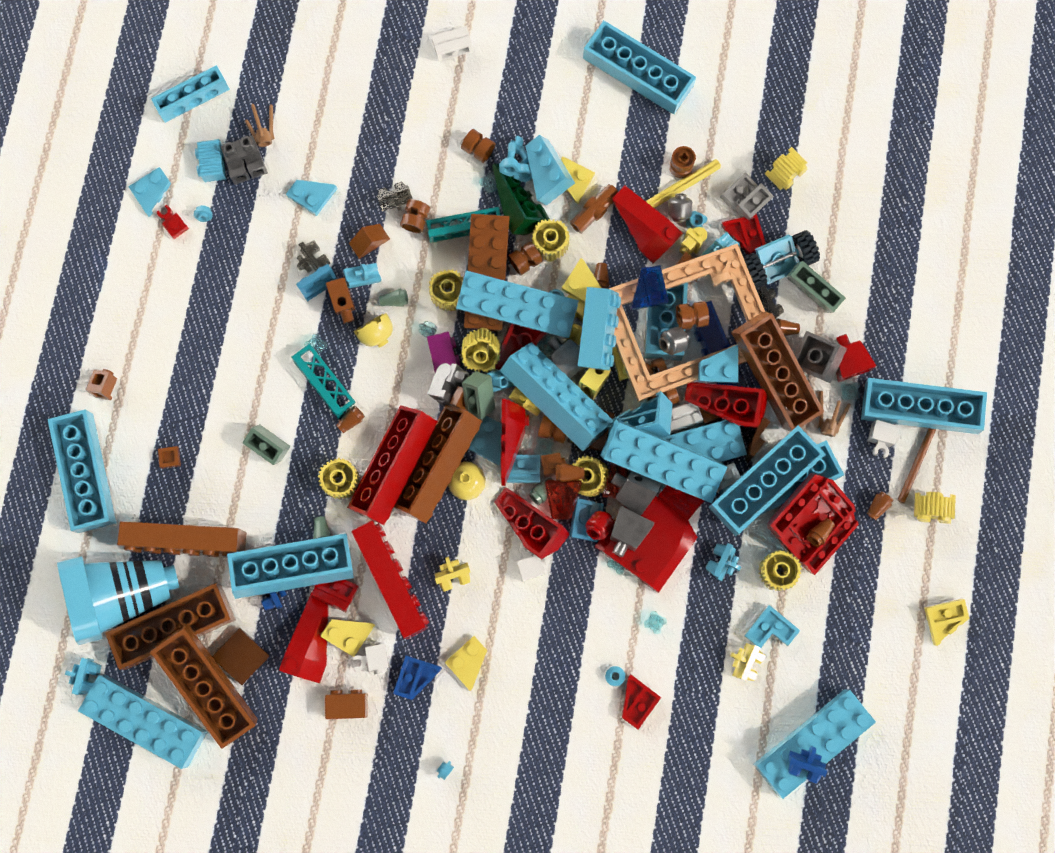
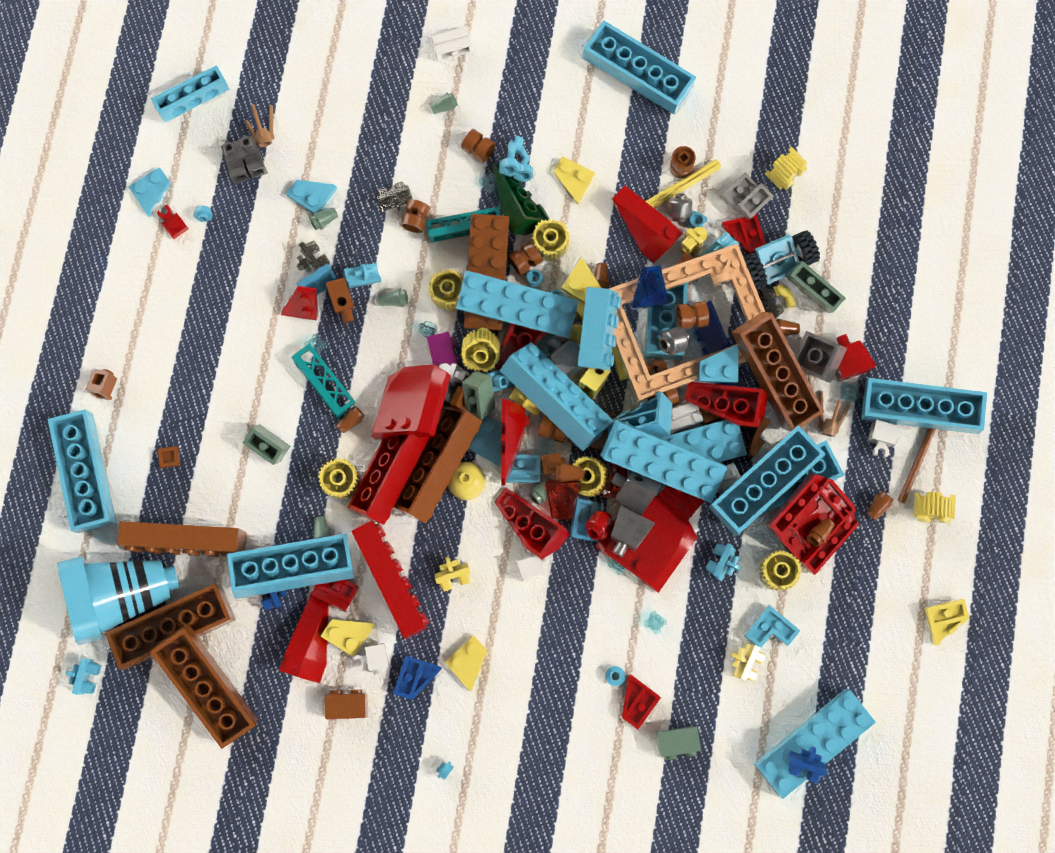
medium azure brick [78,675,208,769] -> none
medium azure brick [195,139,226,183] -> none
reddish brown slope [212,627,270,686] -> none
dark orange slope [349,224,390,259] -> none
light yellow cylinder [354,313,393,348] -> none
medium azure wedge [525,134,575,205] -> none
dark orange piece [570,184,618,234] -> none
none -> red wing [281,286,318,321]
none -> sand green cone [309,207,338,230]
none -> red wedge [370,364,451,440]
none -> sand green cone [430,92,458,115]
none -> medium azure plate [525,269,544,287]
none -> sand green brick [656,726,701,760]
none -> light yellow arm [772,284,796,309]

